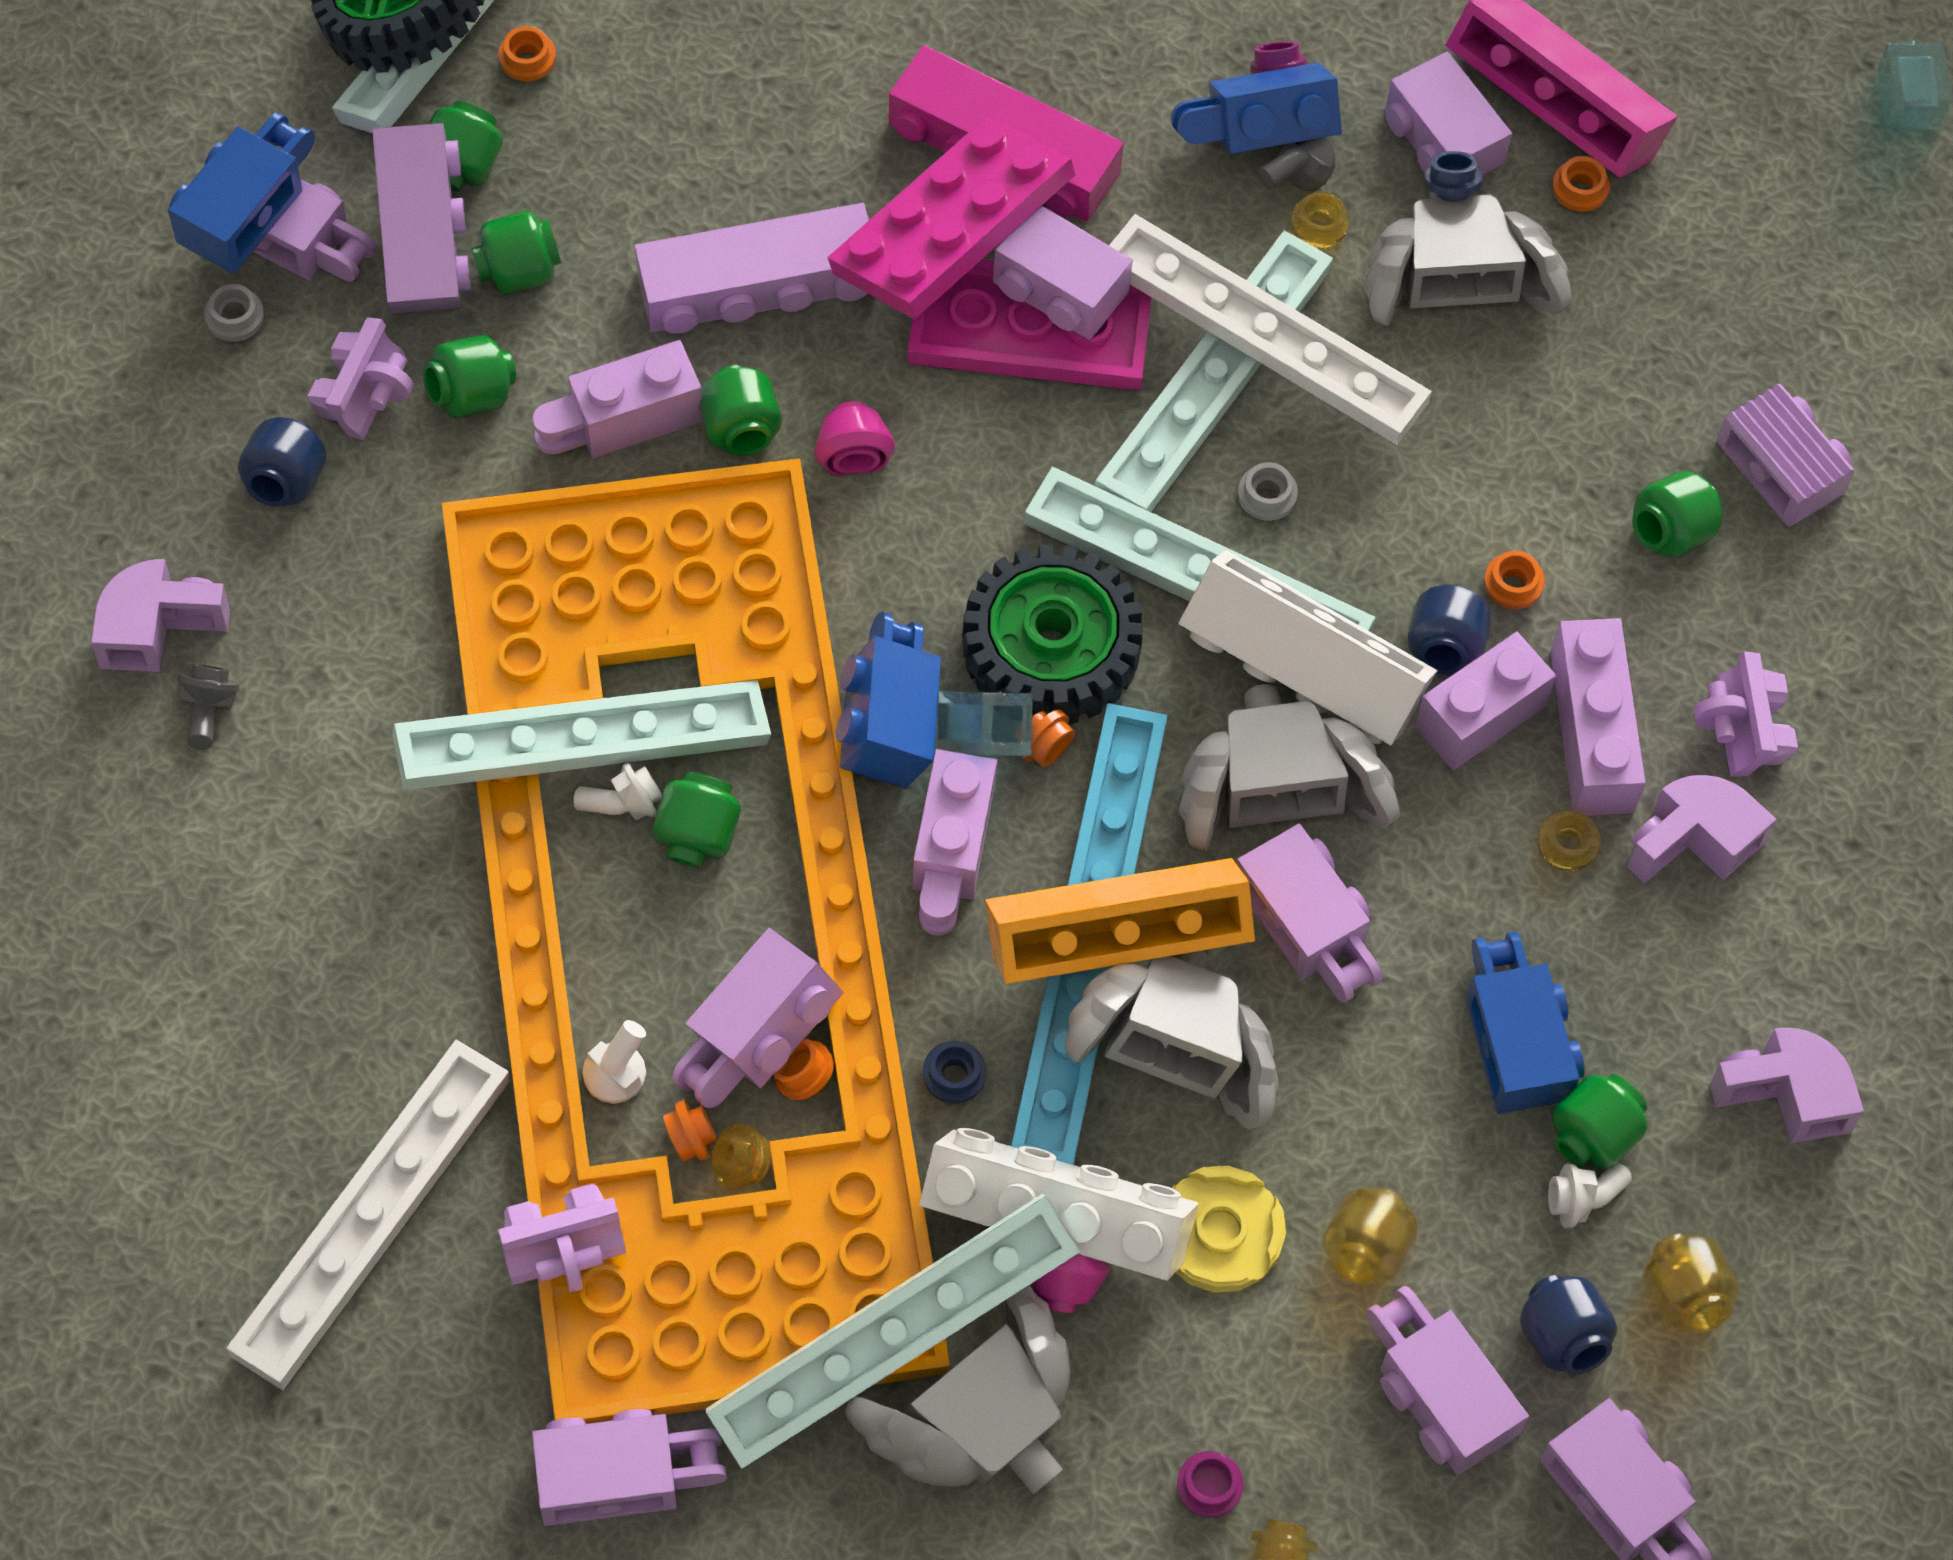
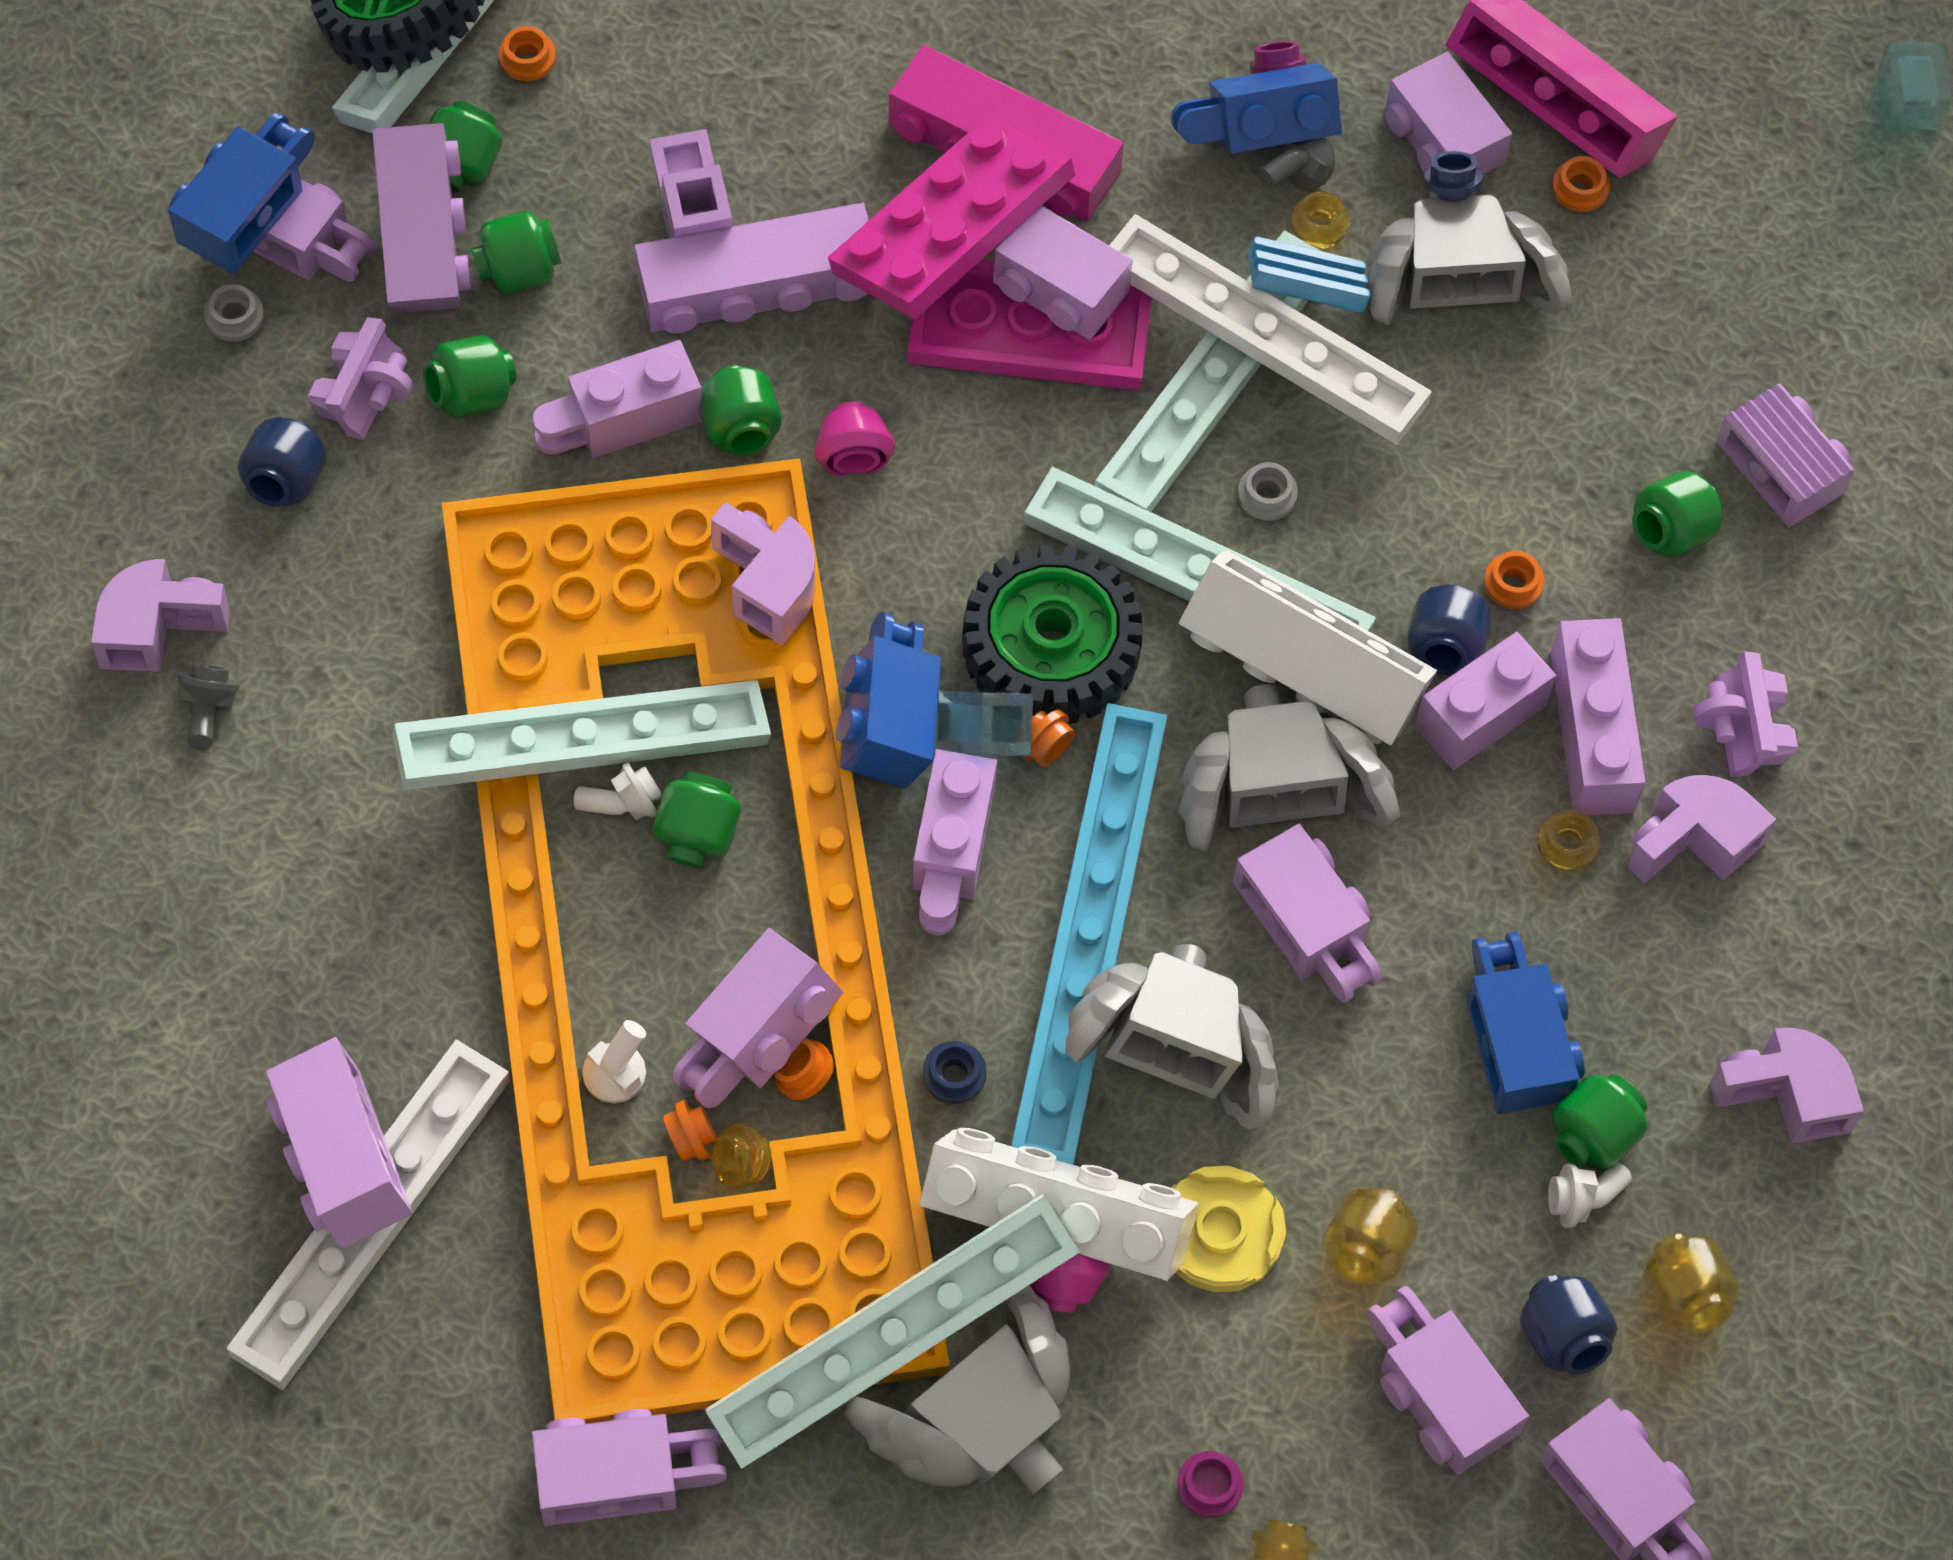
lavender hips [498,1183,626,1293] -> none
light orange brick [985,858,1255,984] -> none
none -> lavender brick [266,1037,413,1249]
none -> lavender brick [649,129,732,238]
none -> lavender brick [711,502,815,646]
none -> dark azure tile [1248,236,1370,312]

